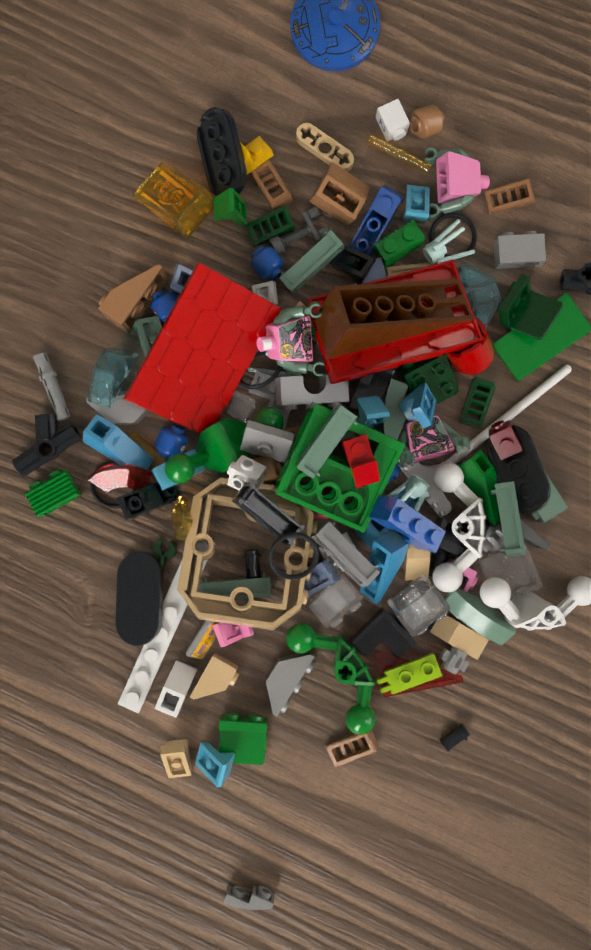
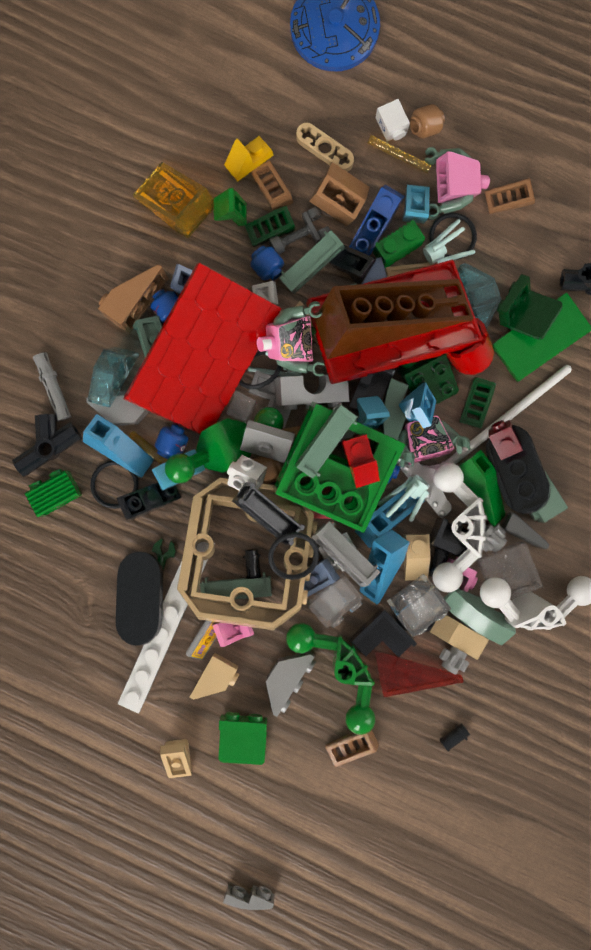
clear red tile [88,464,153,493] -> none
white slope [154,660,197,718] -> none
clear yellow tile [171,496,193,540] -> none
medium azure slope [195,742,235,787] -> none
black tile [197,107,247,196] -> none
arch [369,495,446,553] -> none
lime hinge [376,653,442,694] -> none
sand green container [491,481,526,557] -> none
light grey brick [493,231,546,269] -> none

